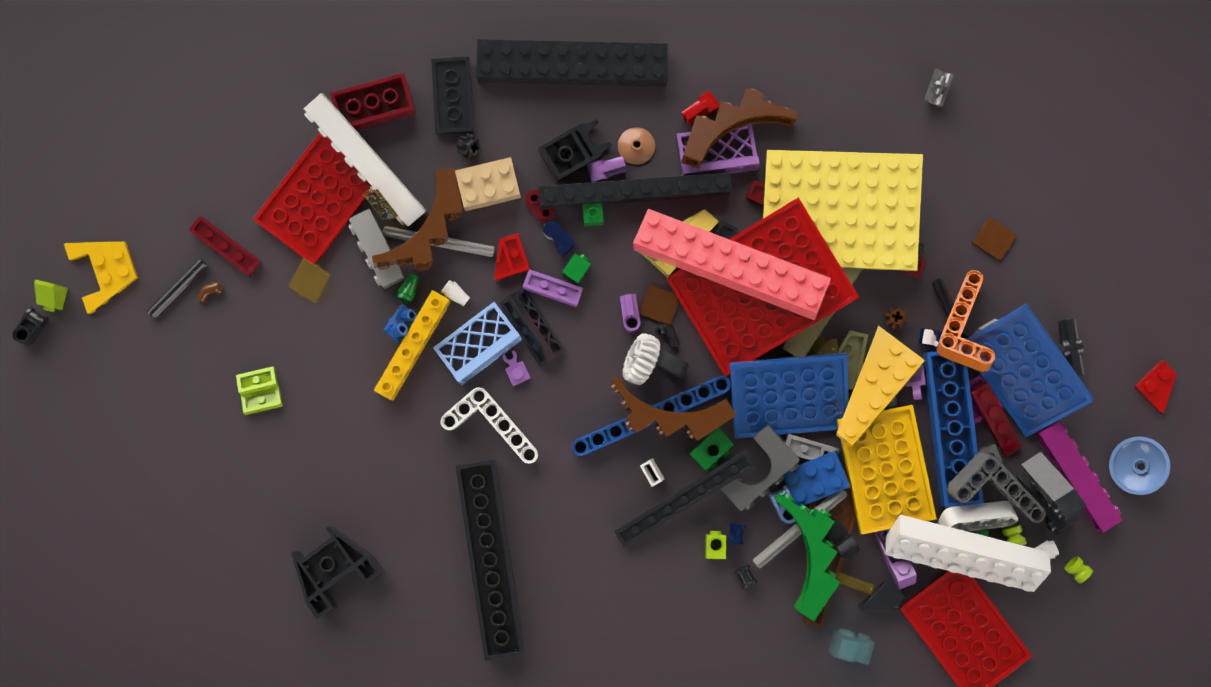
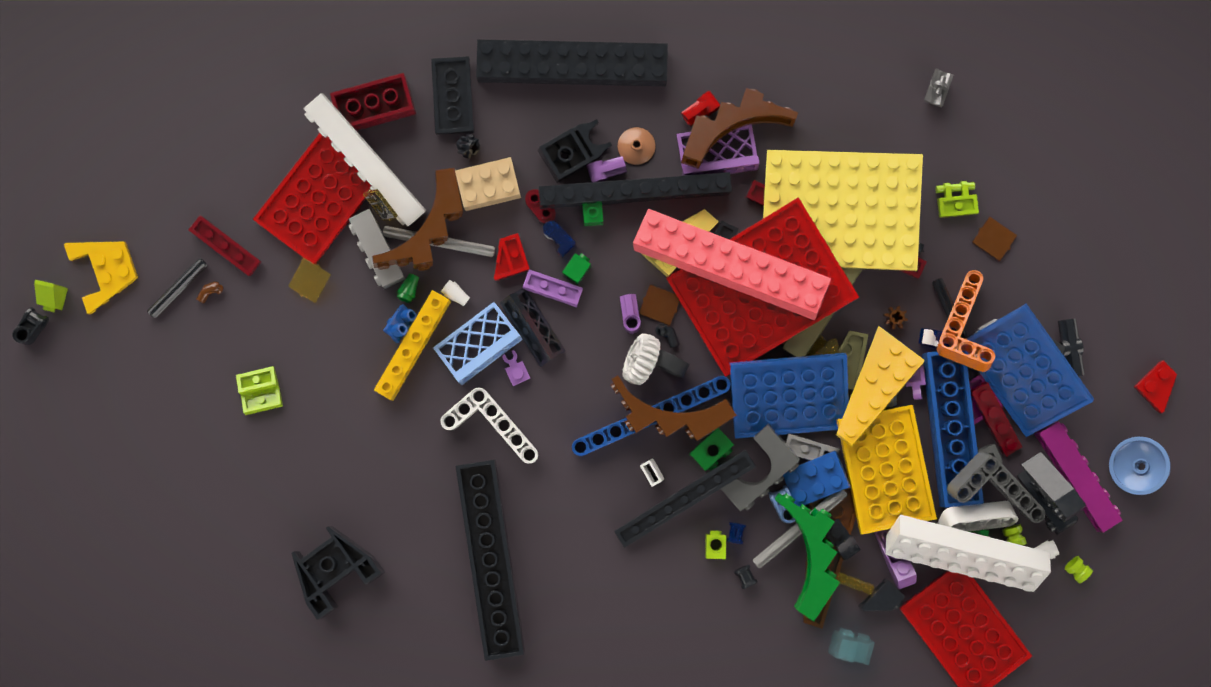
none -> lime plate [936,181,979,218]

